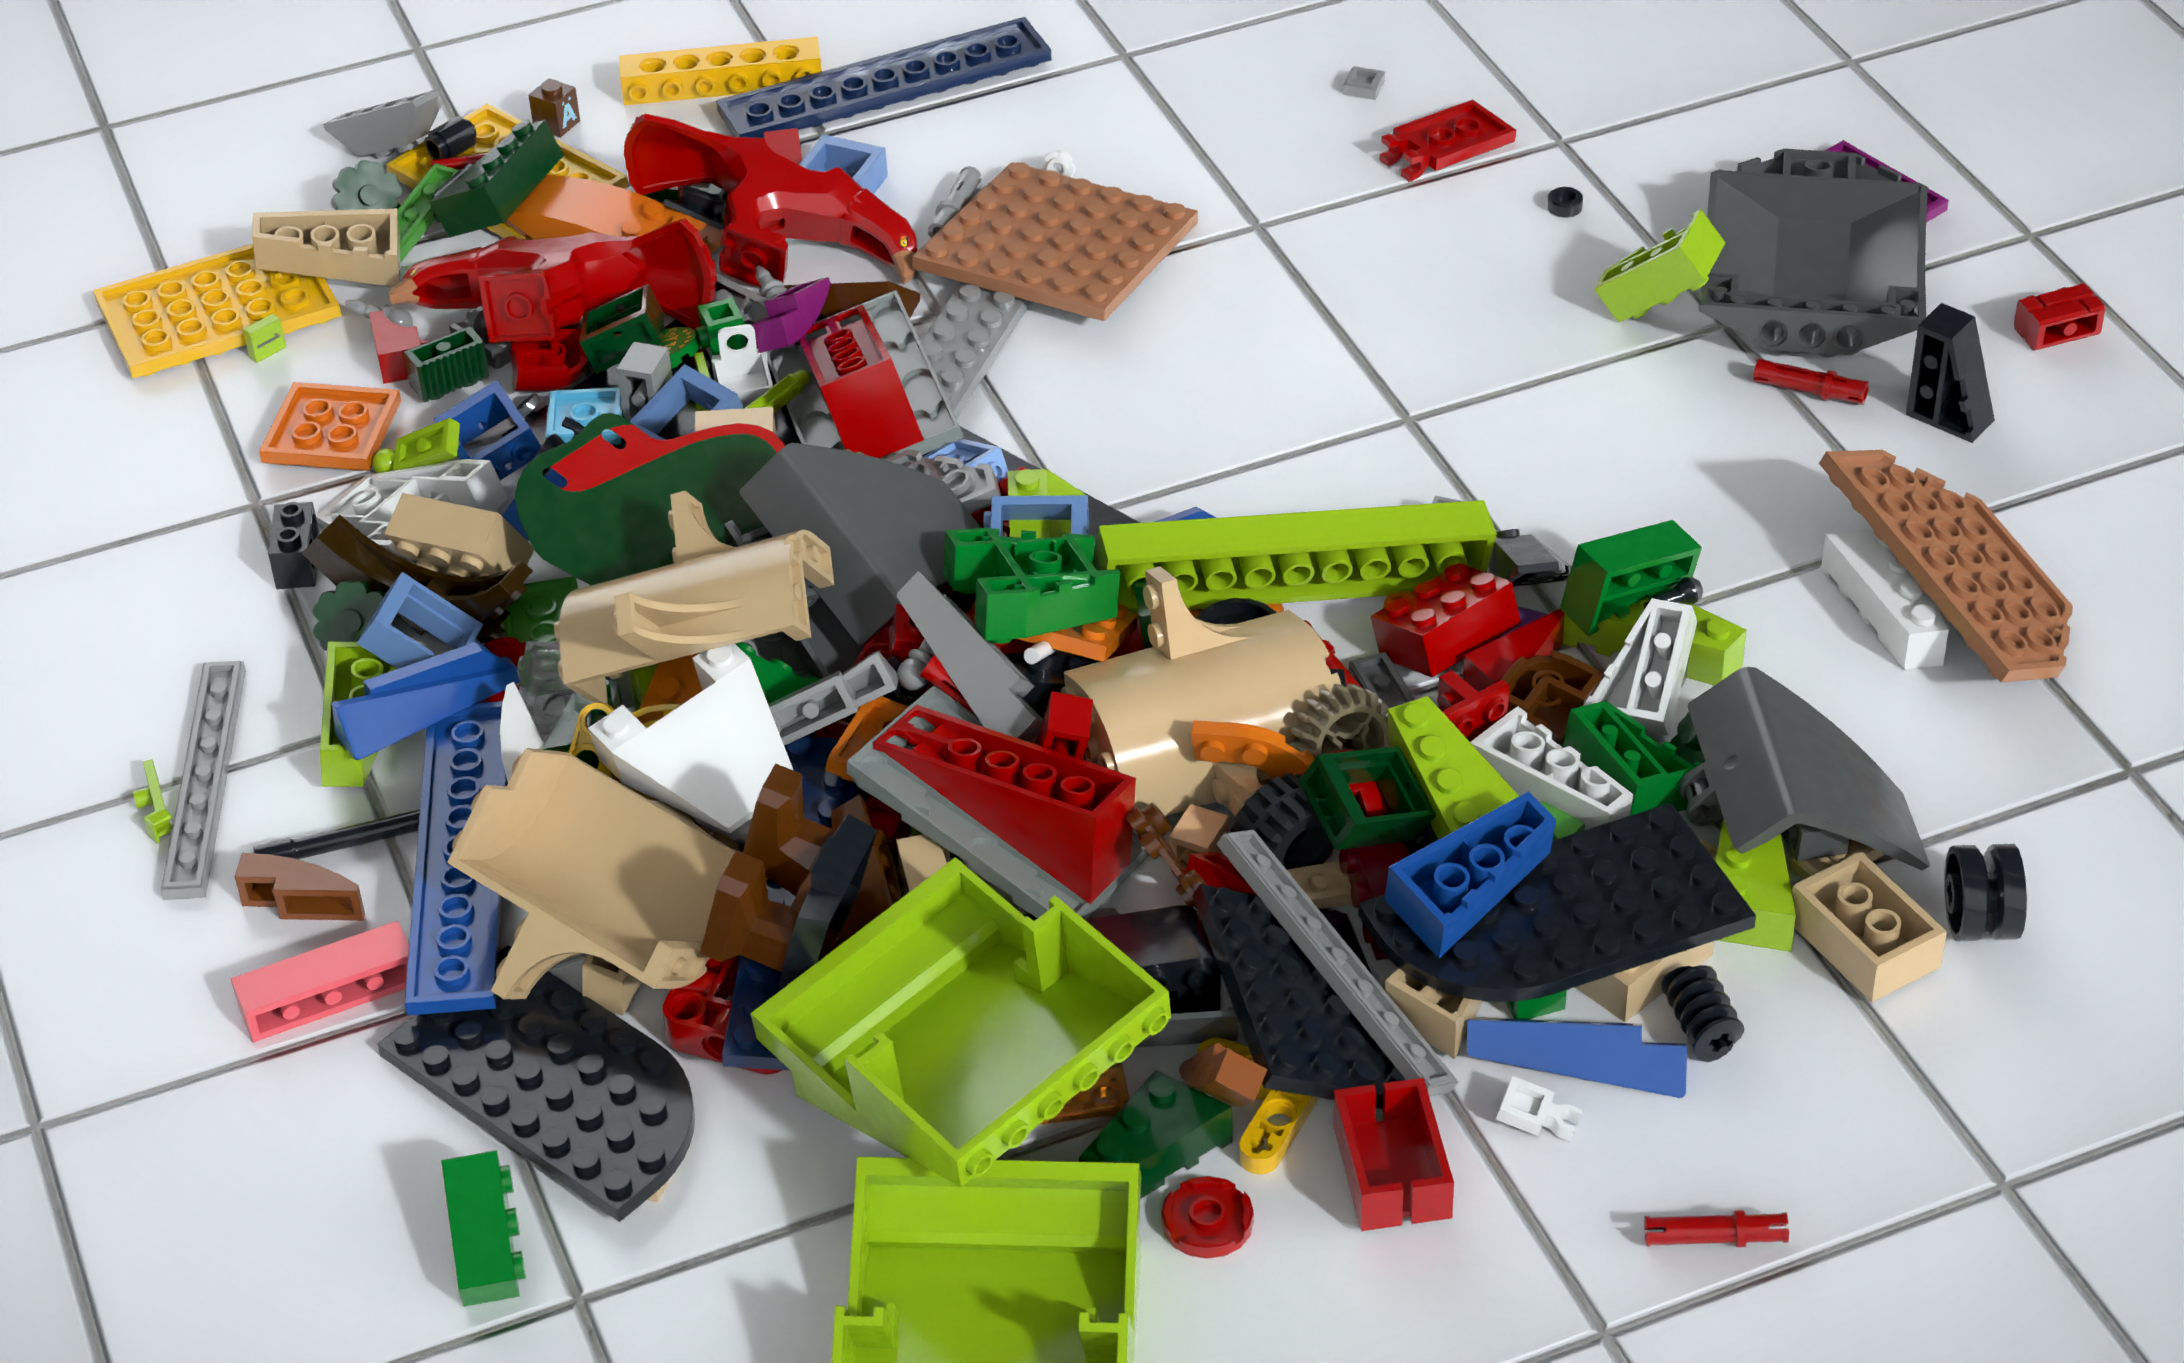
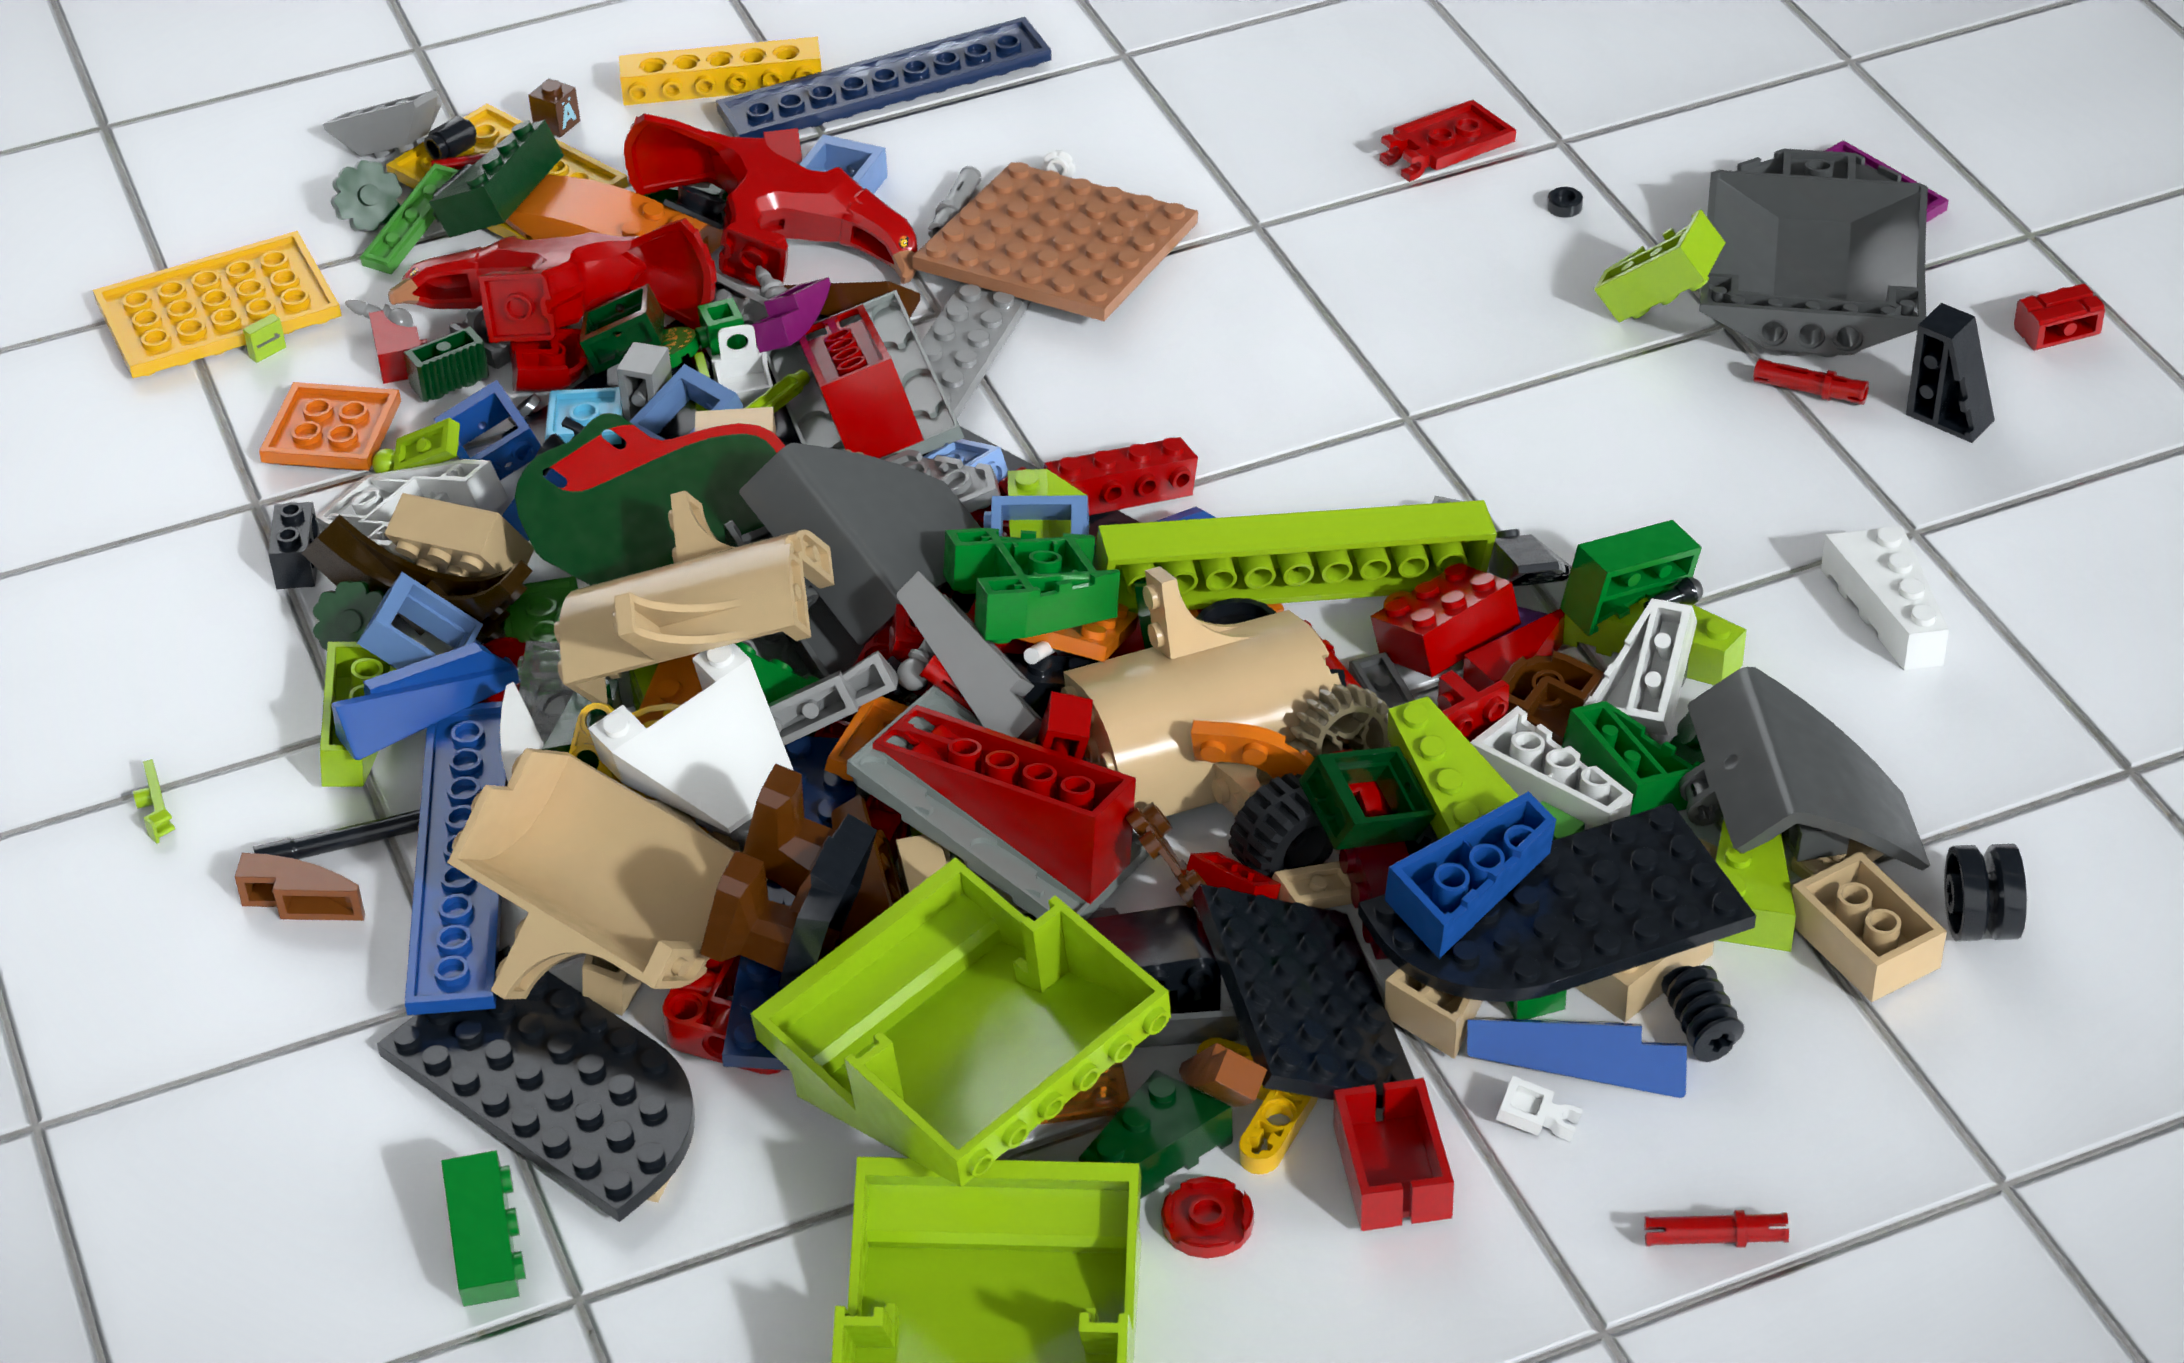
light grey tile [161,661,246,900] -> none
coral brick [230,921,409,1042] -> none
tan wedge [252,209,400,287] -> none
light nougat brick [1169,804,1229,864] -> none
light grey tile [1216,830,1458,1097] -> none
light grey tile [1343,66,1385,100] -> none
nougat plate [1819,450,2073,683] -> none
none -> red brick [1044,437,1198,516]

